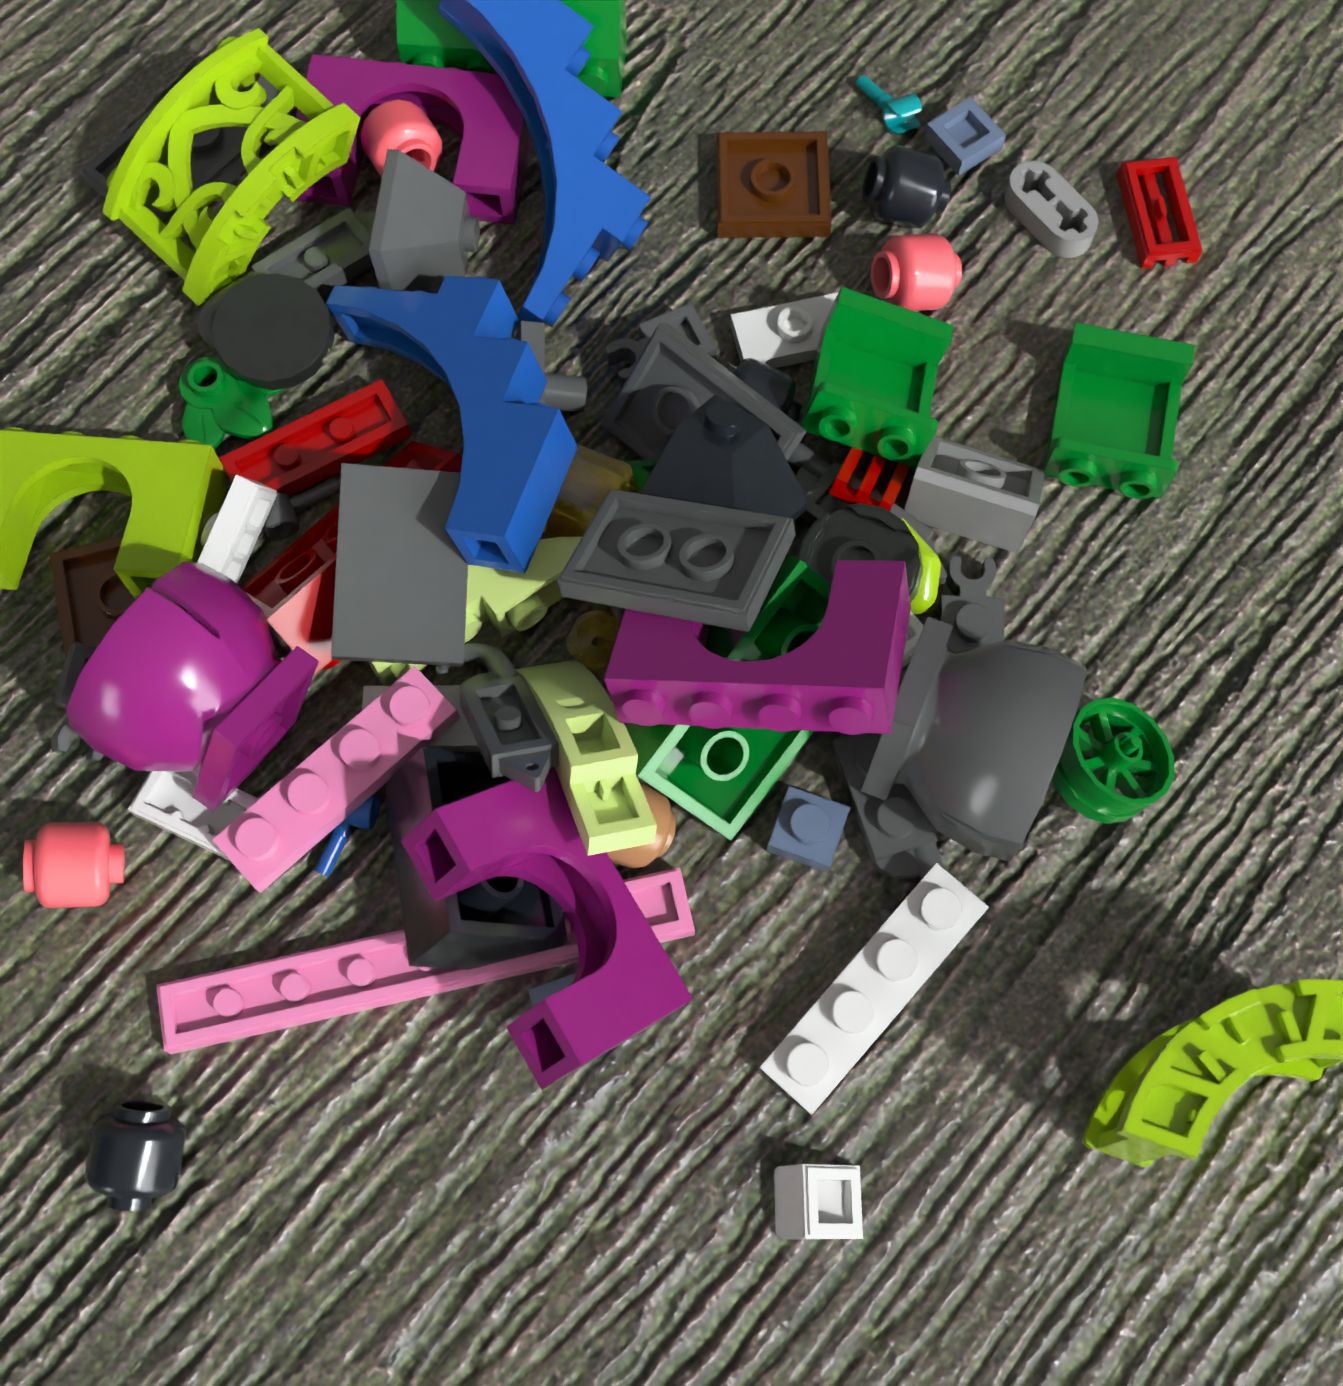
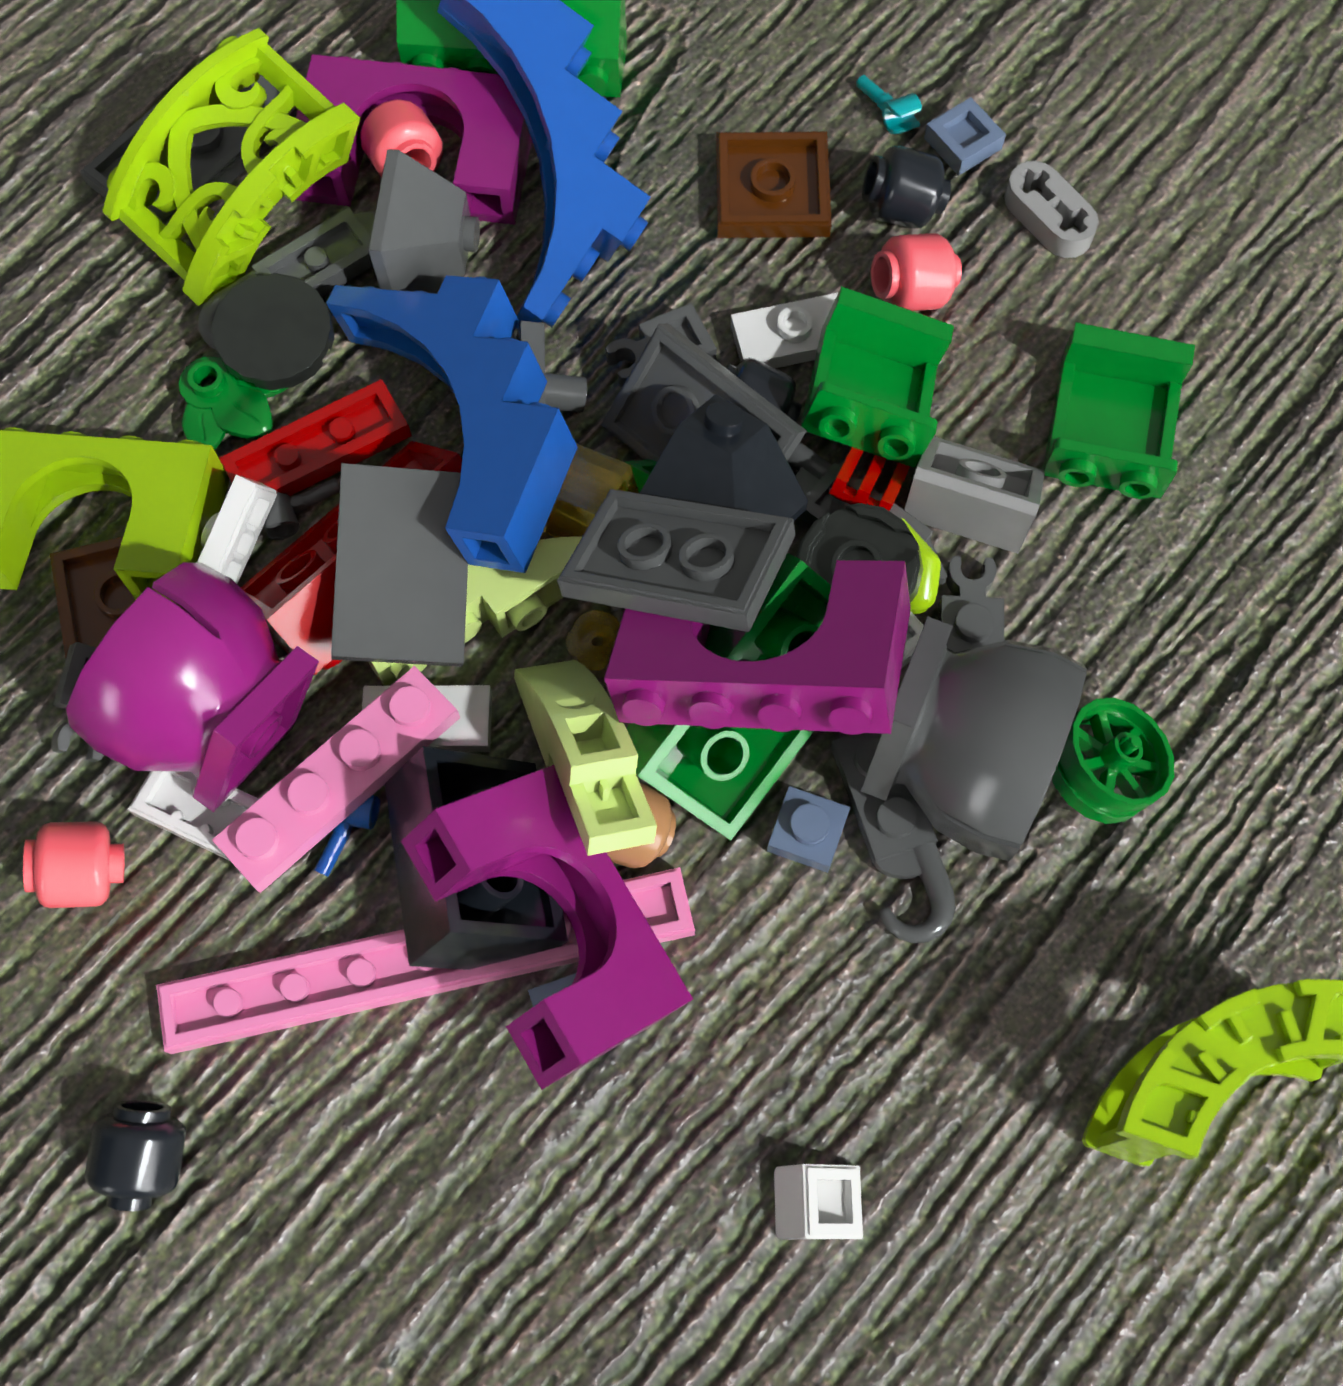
dark grey plate [435,643,559,792] -> none
white plate [760,863,989,1115] -> none
red tile [1117,156,1203,269] -> none

